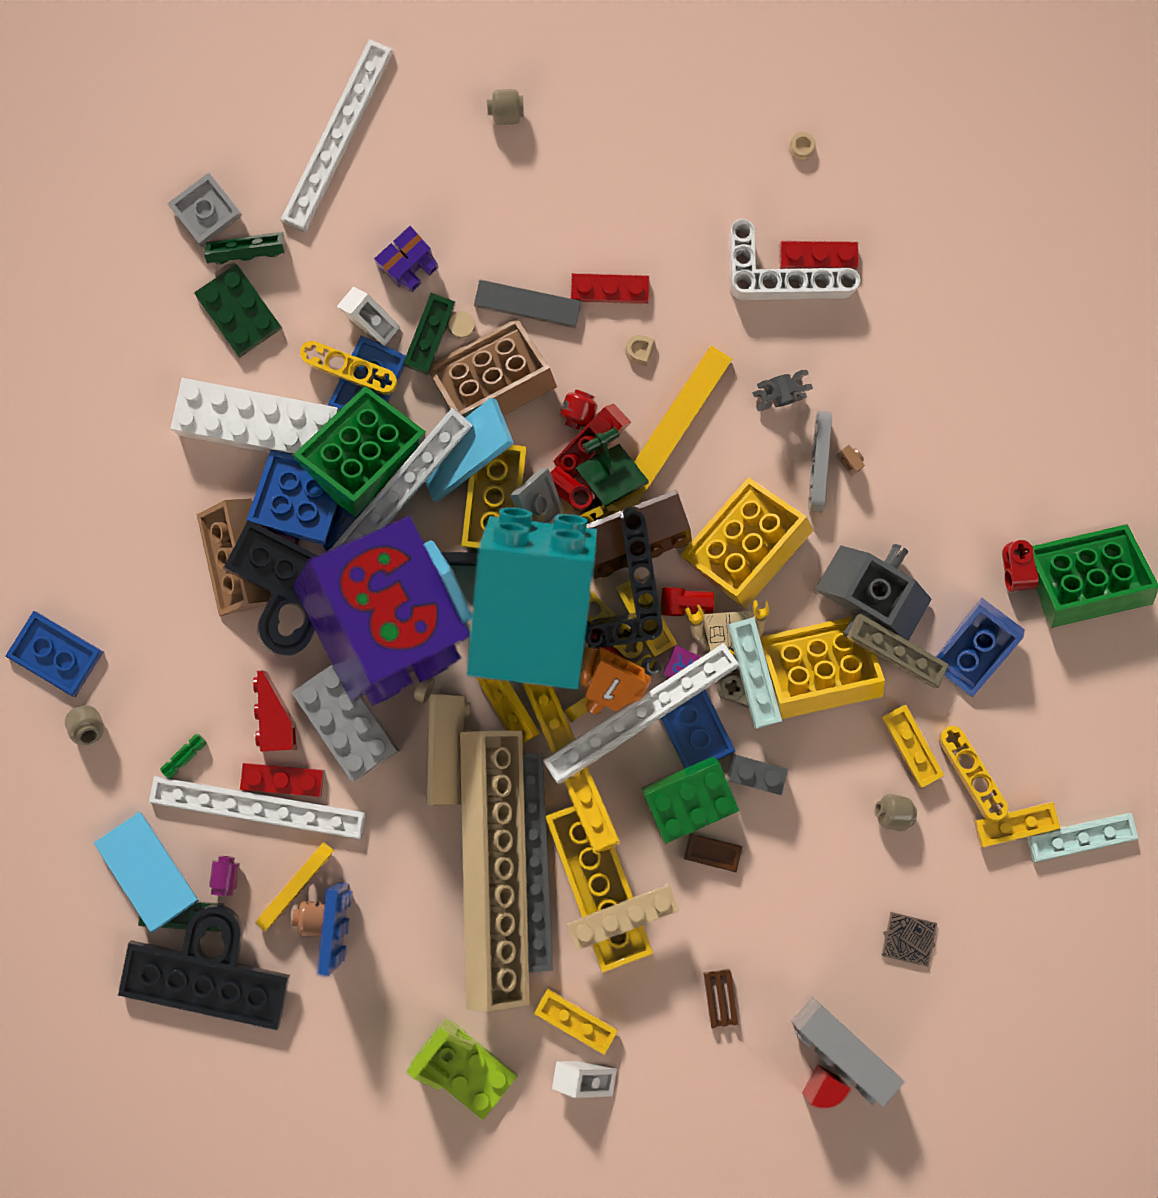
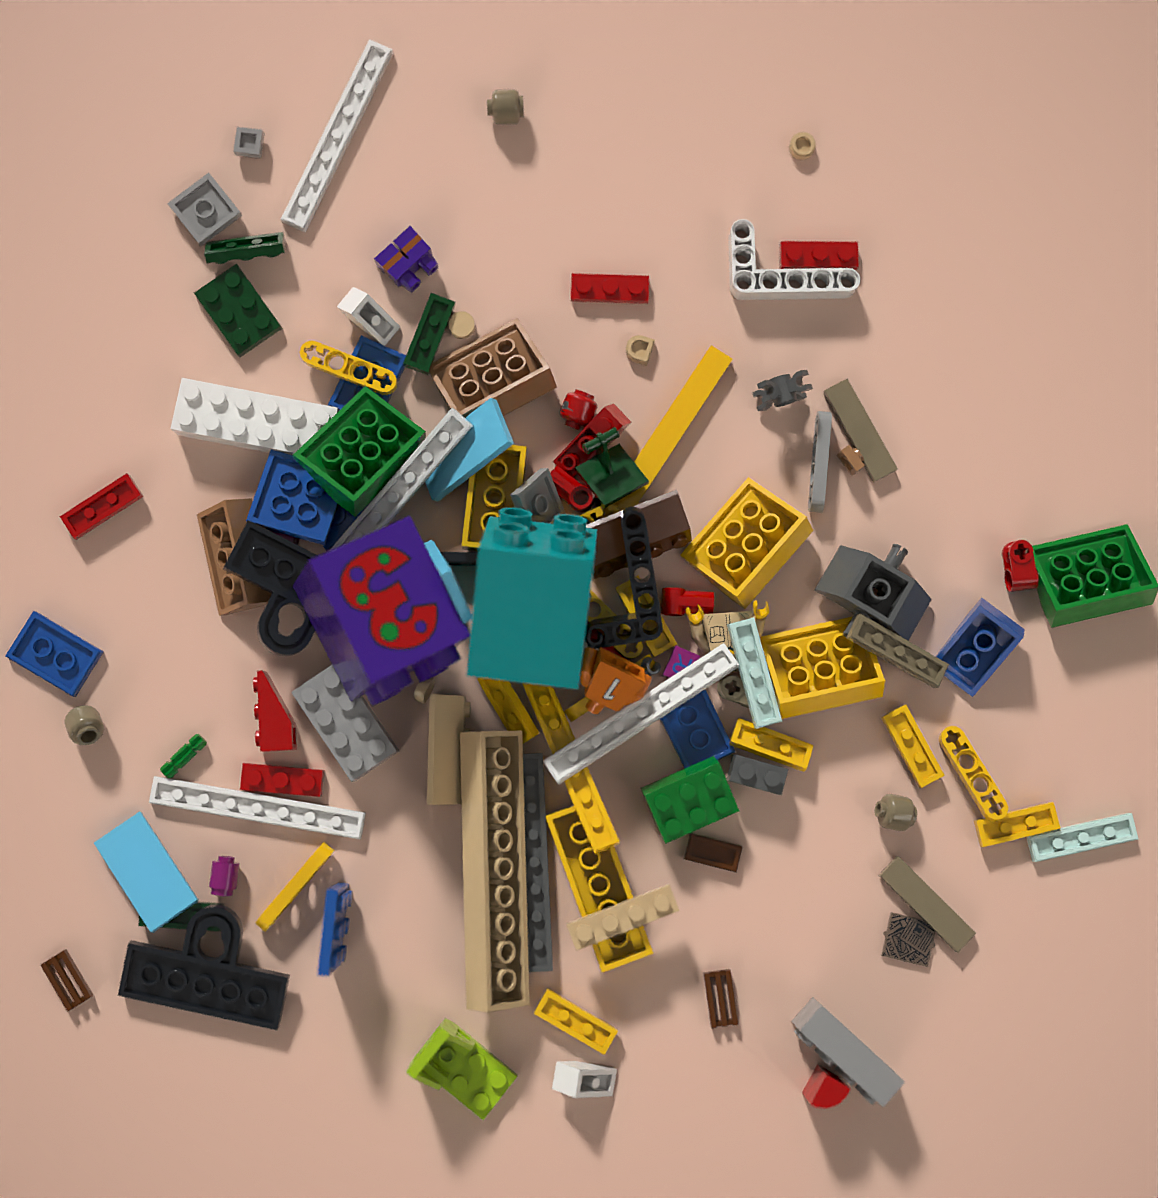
nougat head [292,901,325,937] -> none
dark grey tile [474,280,581,328] -> none
none -> reddish brown tile [40,949,94,1012]
none -> red plate [59,473,144,540]
none -> light grey plate [233,127,264,158]
none -> yellow plate [729,718,814,772]
none -> dark tan tile [823,378,898,483]
none -> dark tan tile [878,856,976,953]

